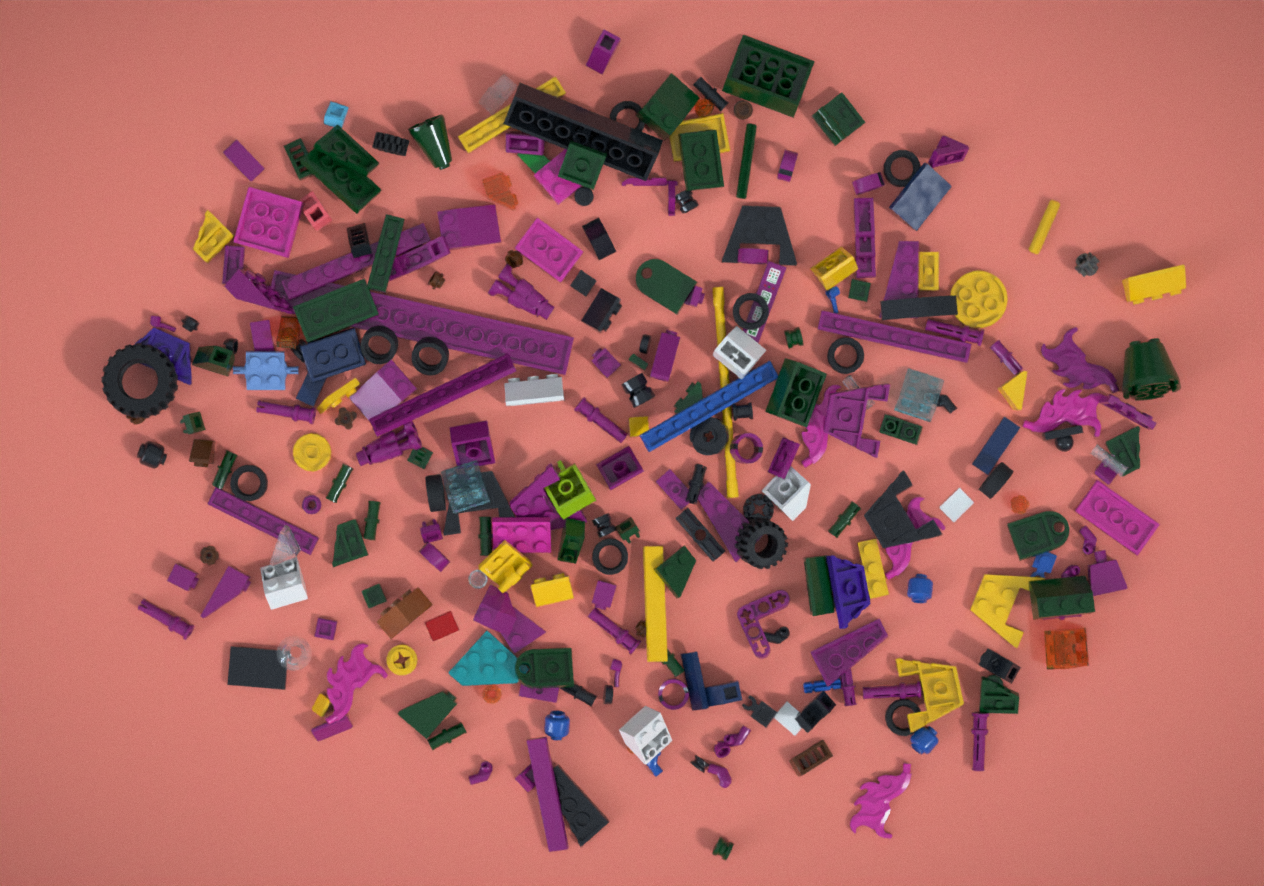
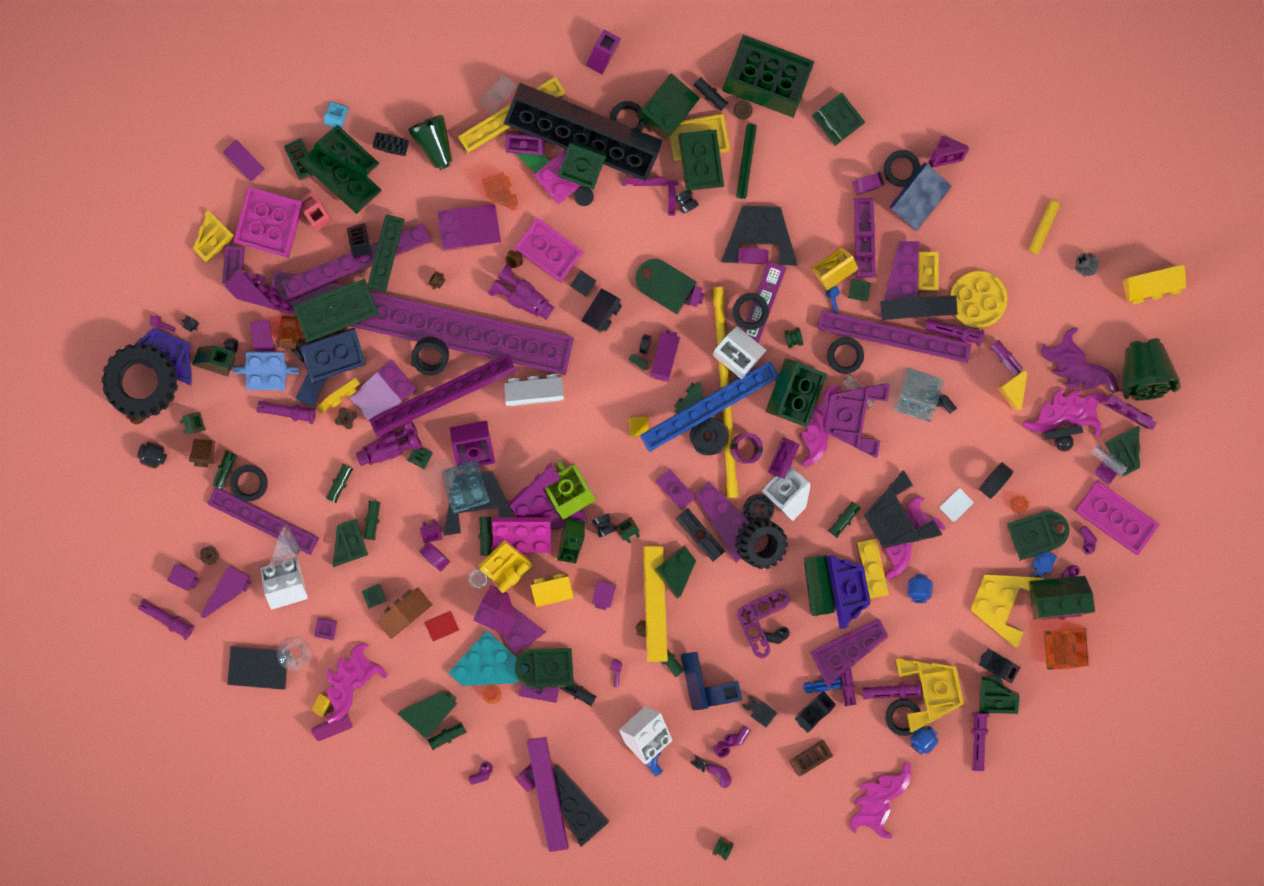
yellow tile [293,433,331,472] -> none
magenta plate [302,495,321,514] -> none
black tyre [360,325,398,364] -> none
yellow gear [387,645,417,675] -> none
magenta slope [389,236,451,281] -> none
black tyre [425,474,446,512] -> none
blue head [544,711,570,740] -> none
magenta pin [574,397,628,443] -> none
black slope [582,218,616,260] -> none
magenta pin [588,608,642,655] -> none
magenta bracket [591,348,621,378] -> none
black tyre [592,538,628,575] -> none
magenta slope [596,446,644,490] -> none
black tile [603,685,613,704] -> none
black wheel [621,373,655,408] -> none
magenta piece [658,678,689,710] -> none
black pin [685,464,707,504] -> none
clear orange plate [695,99,714,117] -> none
black bush [732,402,753,421] -> none
white sticker [775,702,801,736] -> none
magenta piece [777,149,798,182] -> none
dark green slope [879,414,923,445] -> none
dark blue tile [972,417,1020,475] -> none
magenta torso [1088,550,1128,596] -> none

